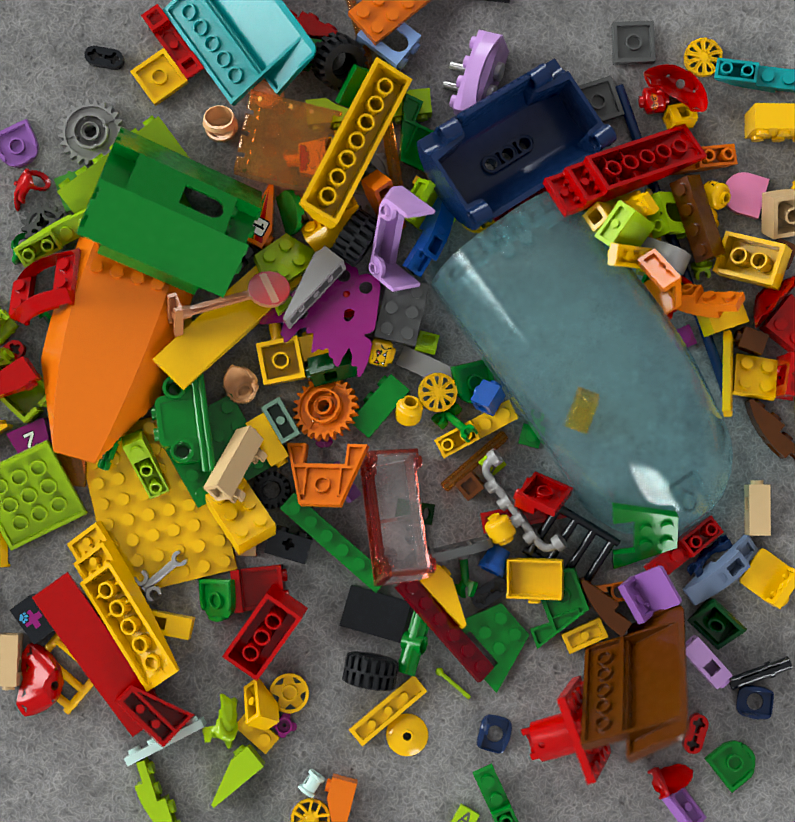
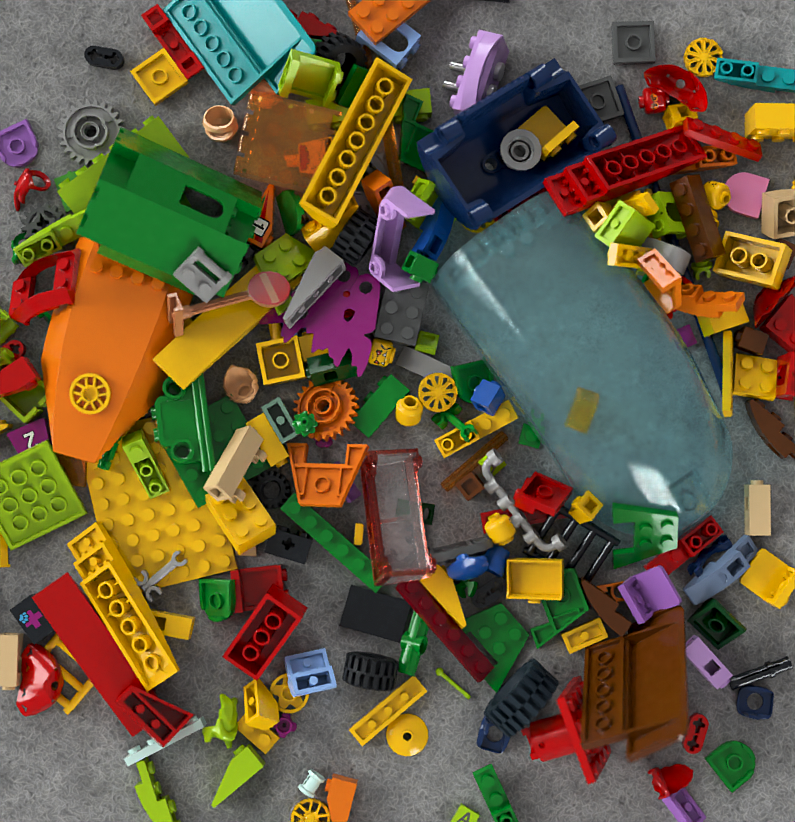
none -> yellow wheel [69,373,111,414]
none -> light grey plate [173,247,233,303]
none -> lime panel [278,49,343,108]
none -> light blue brick [283,648,337,697]
none -> green plant [292,411,318,437]
none -> yellow tile [353,523,364,545]
none -> green brick [401,250,439,283]
none -> blue dish [446,554,489,581]
none -> black wheel [483,658,559,737]
none -> light grey piece [500,129,542,171]
none -> yellow bracket [518,106,579,162]
none -> yellow brick [568,490,604,524]
none -> red plate [683,117,763,162]

